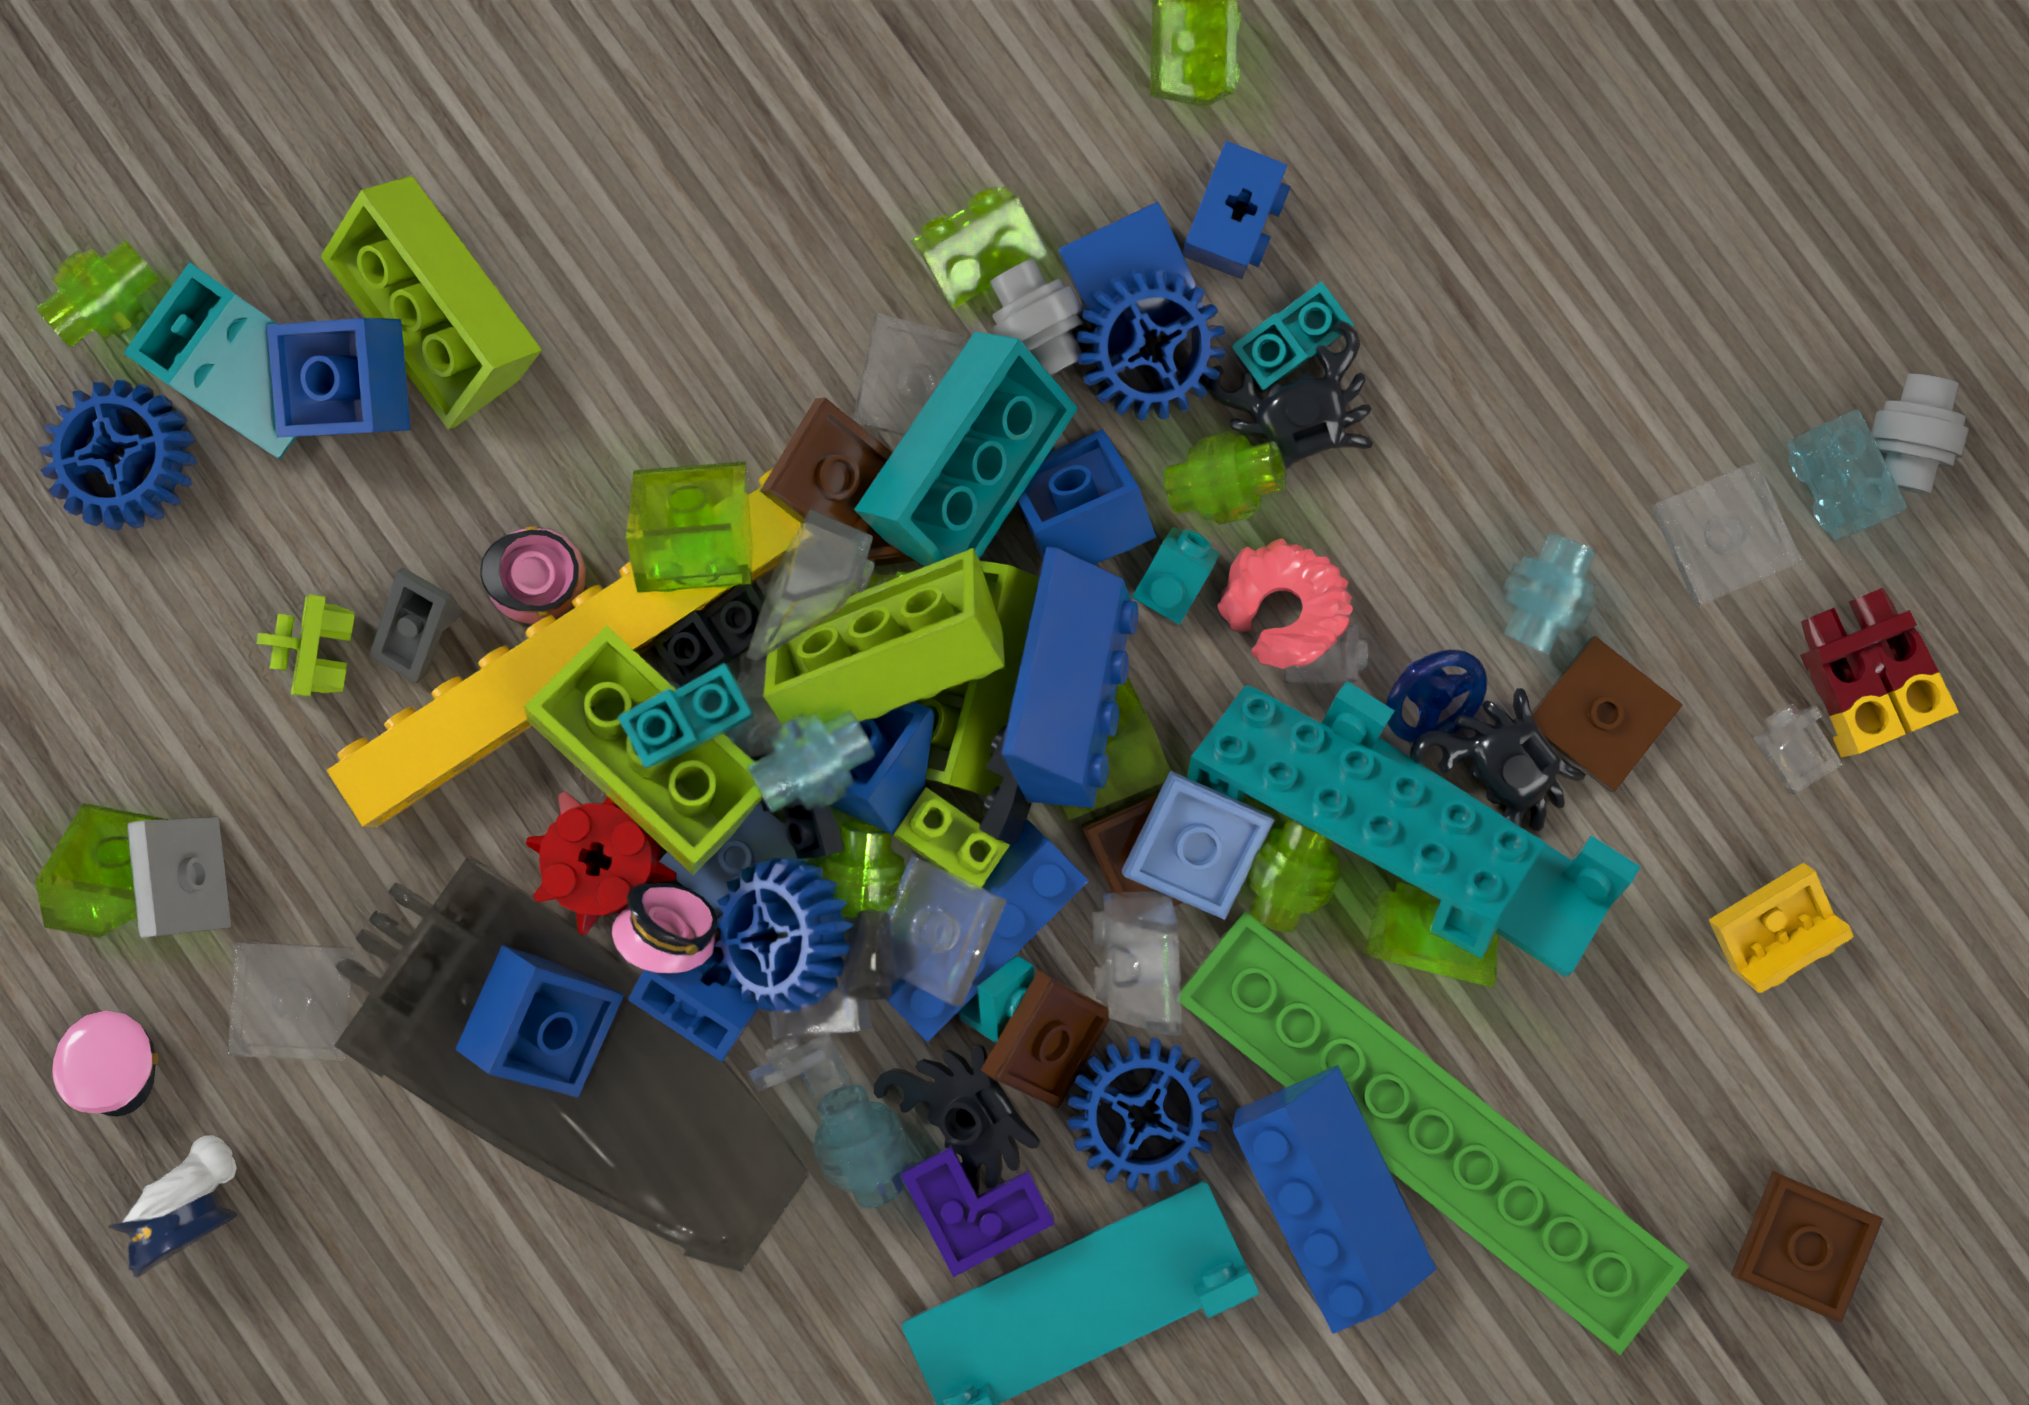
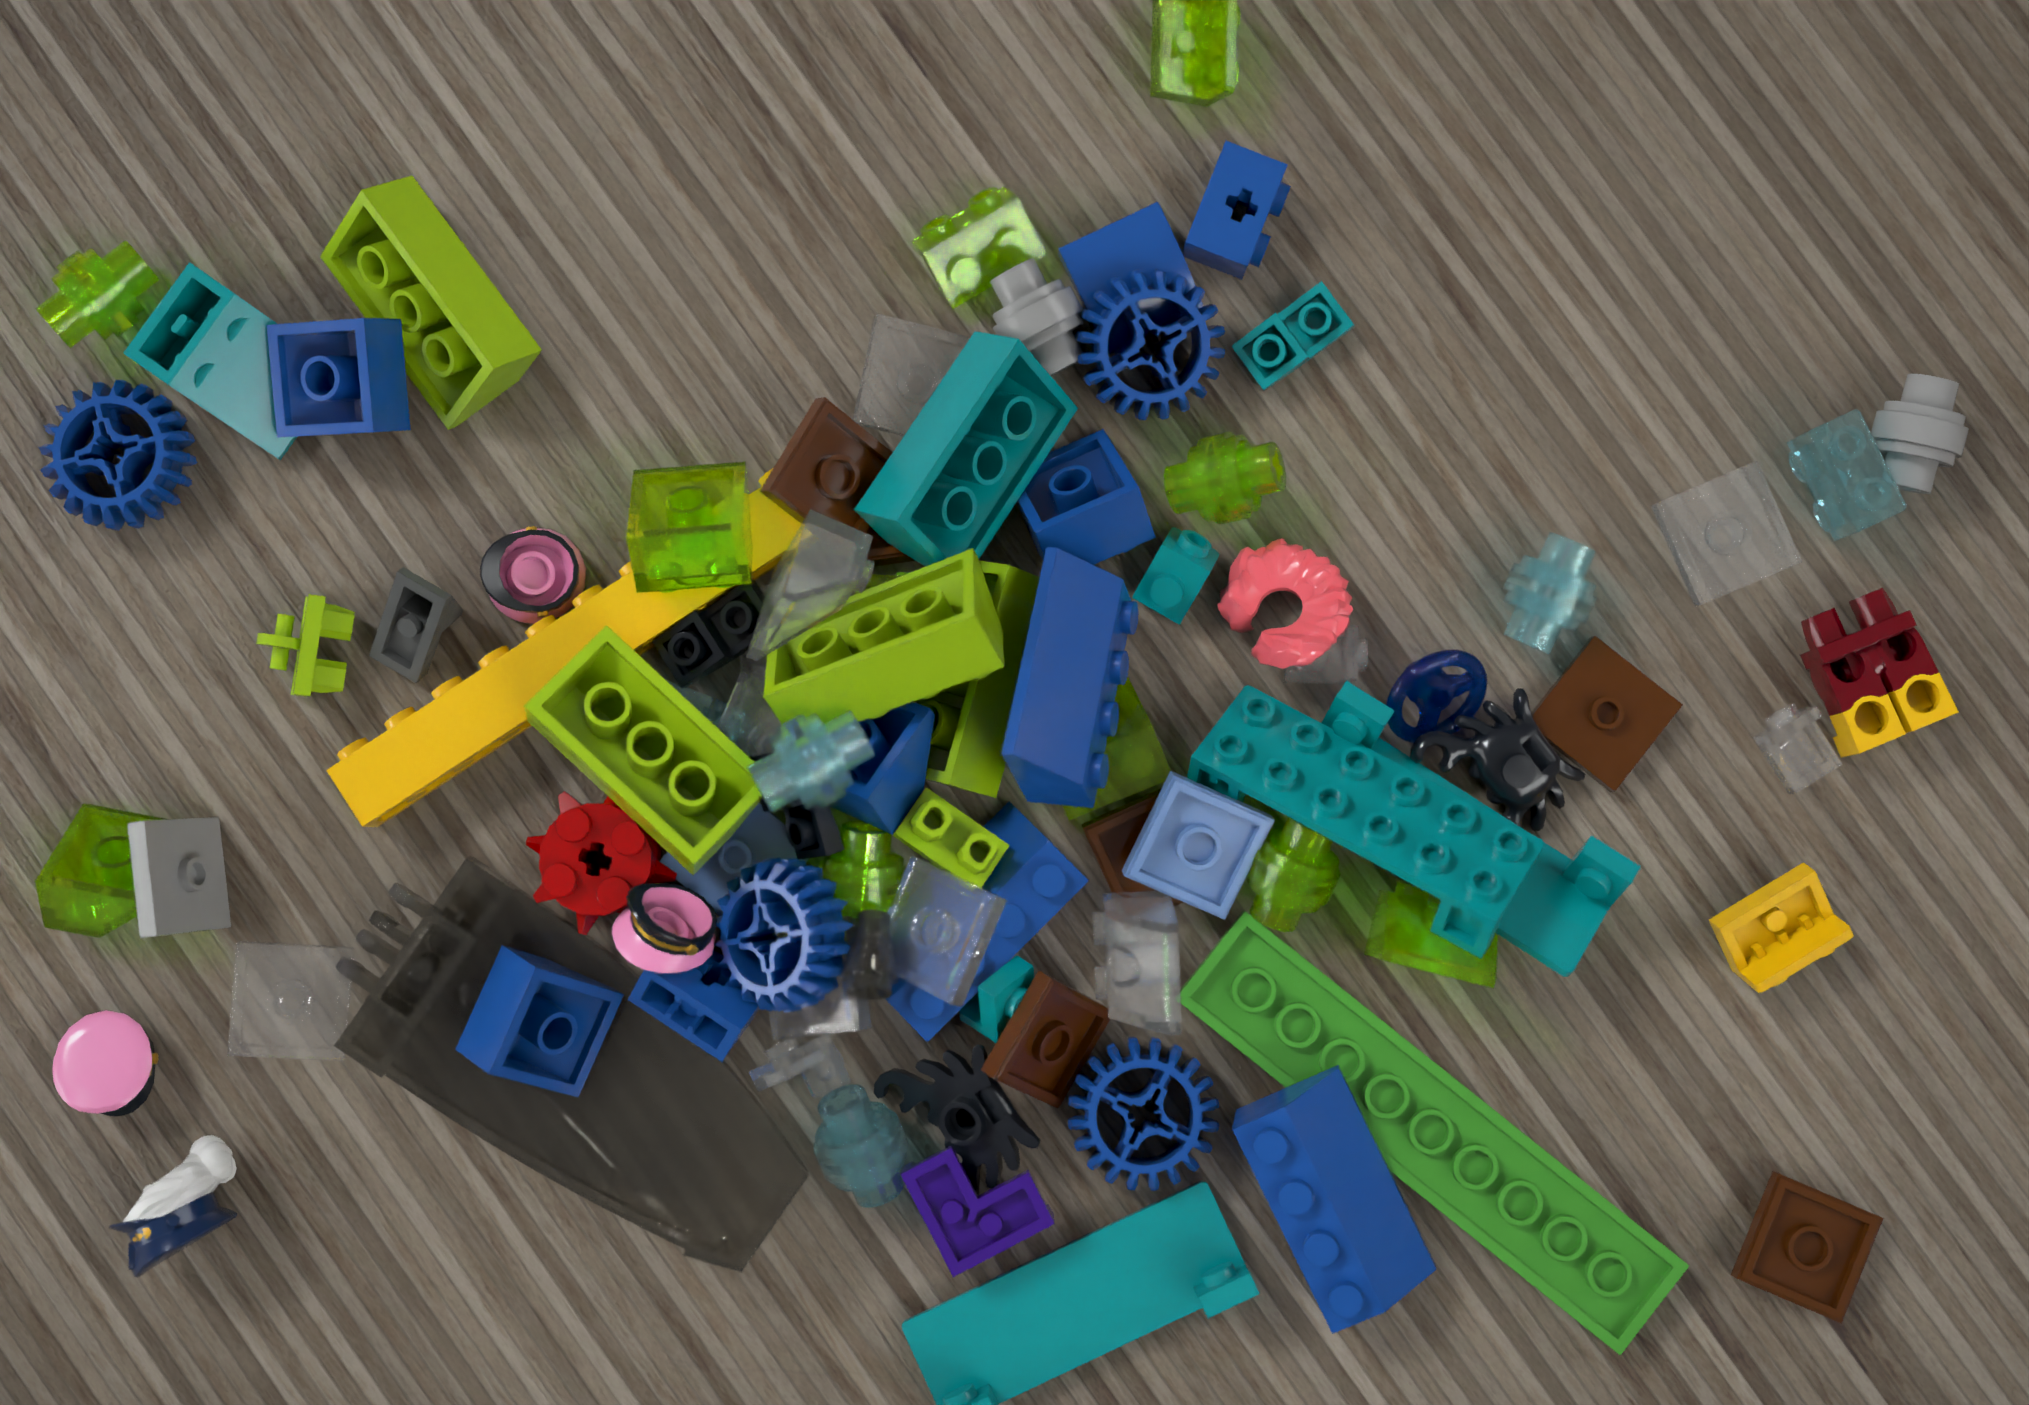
teal slope [618,663,755,769] -> none
black slope [979,725,1032,844] -> none
black animal [1208,320,1373,485] -> none

